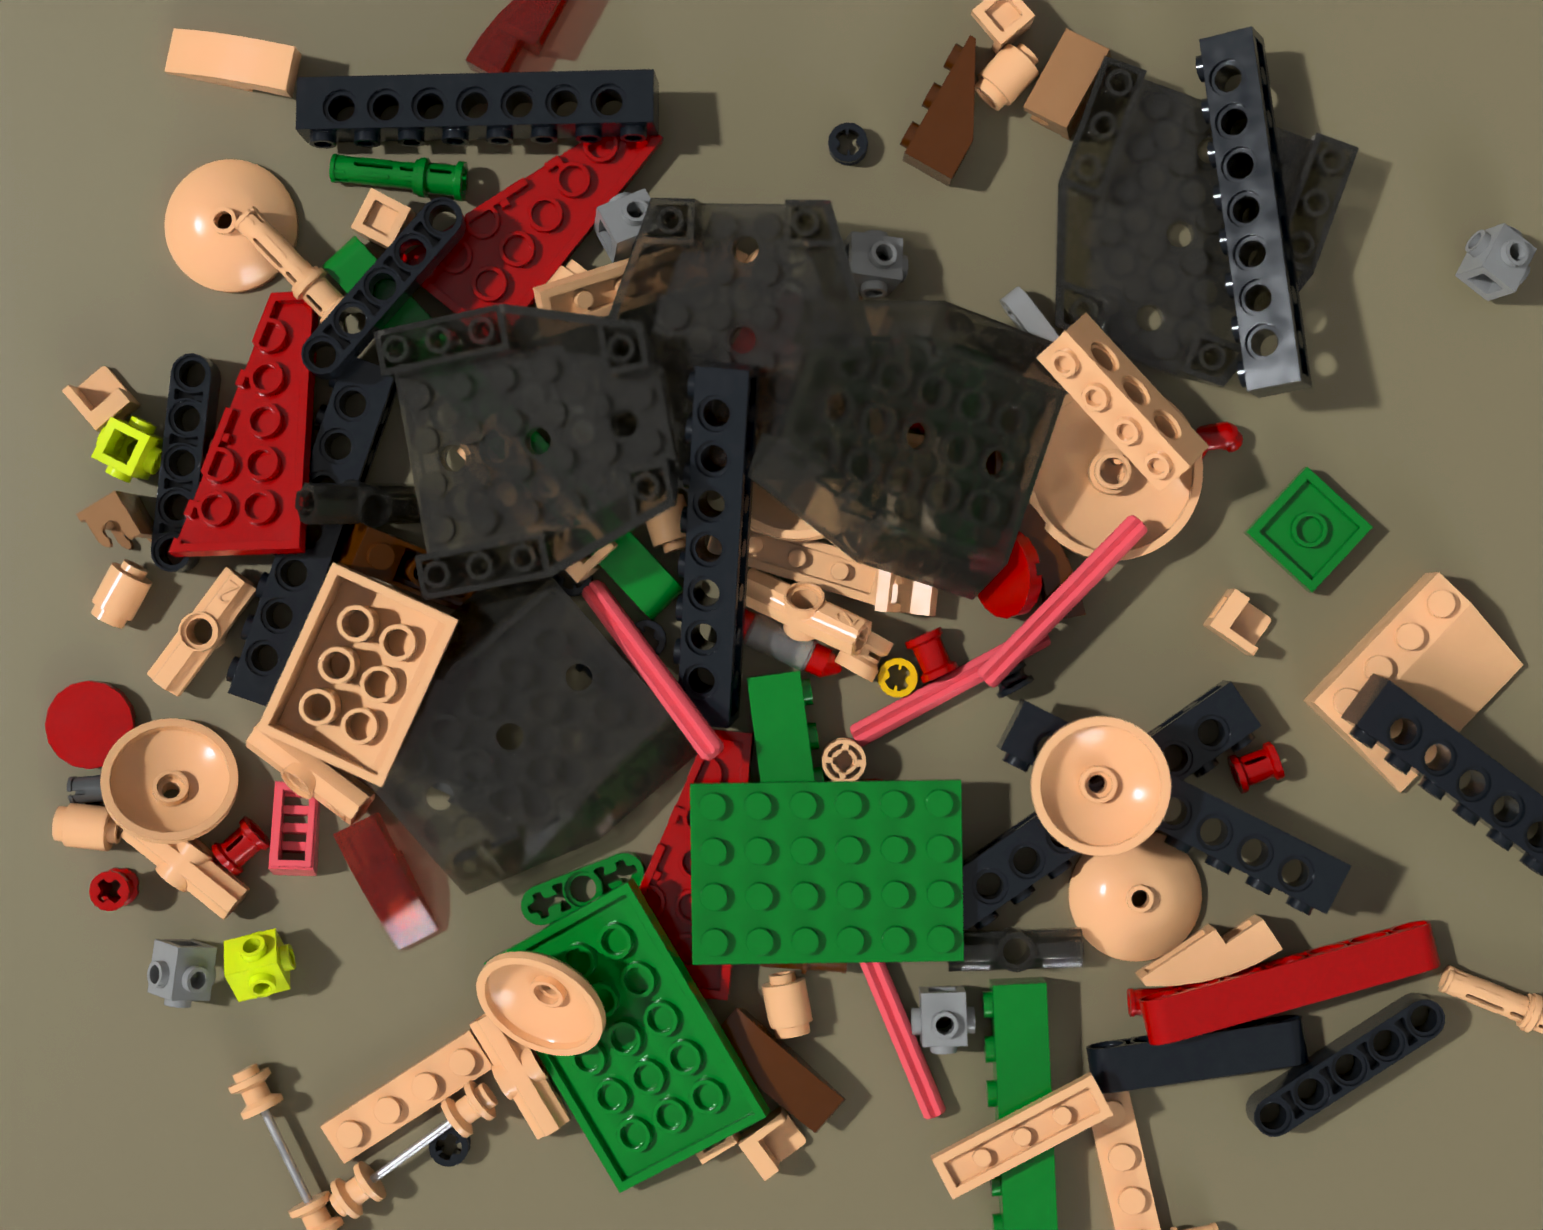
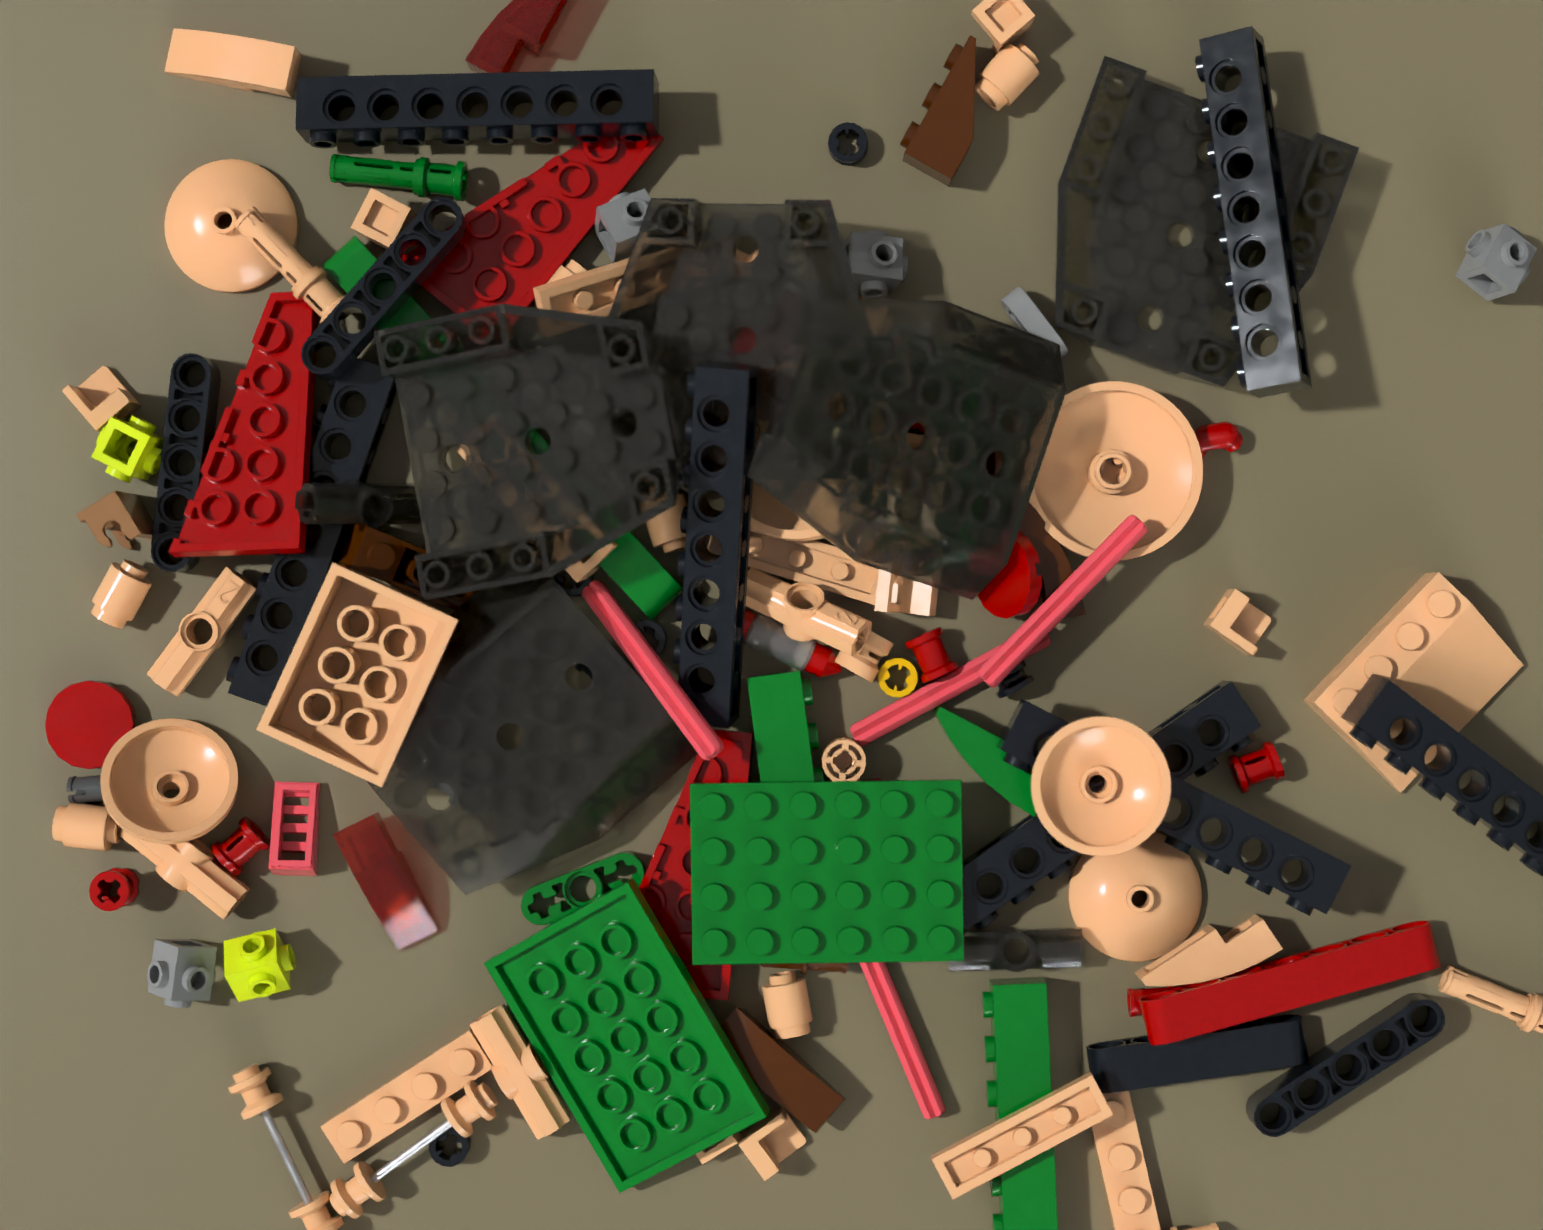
light nougat piece [246,722,376,825] -> none
light nougat dish [476,951,606,1056] -> none
light grey brick [911,986,975,1054] -> none
medium nougat hinge [1023,28,1112,141] -> none
light nougat brick [1036,313,1209,492] -> none
green plate [1244,467,1373,593] -> none
none -> green slope [934,706,1036,817]

